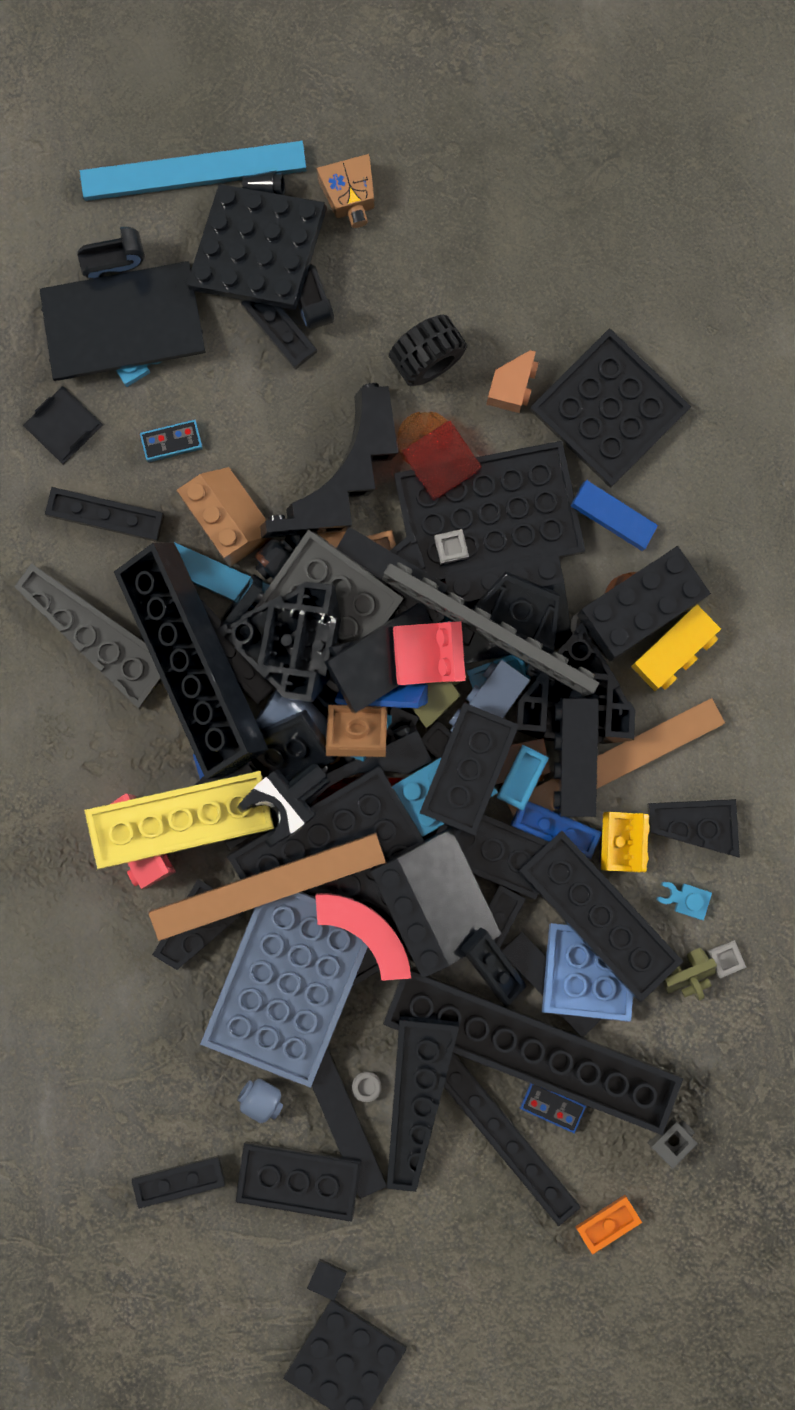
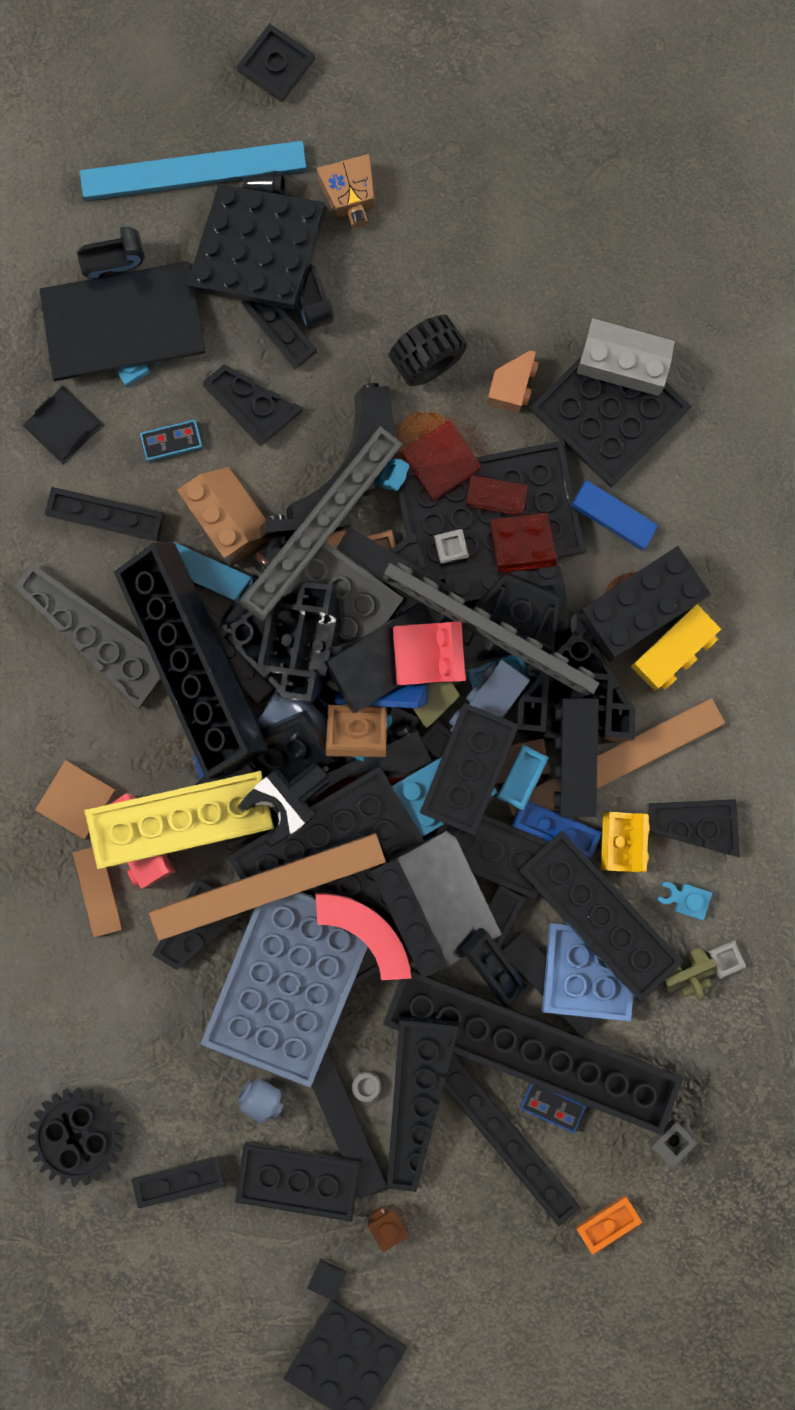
none -> black gear [27,1087,126,1187]
none -> medium nougat tile [35,760,116,840]
none -> medium nougat tile [72,847,123,937]
none -> black wing [203,364,303,447]
none -> black plate [236,23,315,103]
none -> dark grey tile [239,426,402,621]
none -> reddish brown brick [368,1204,409,1252]
none -> dark azure plate [374,459,410,491]
none -> clear red plate [466,475,528,515]
none -> clear red plate [490,513,557,573]
none -> light grey slope [577,318,675,396]

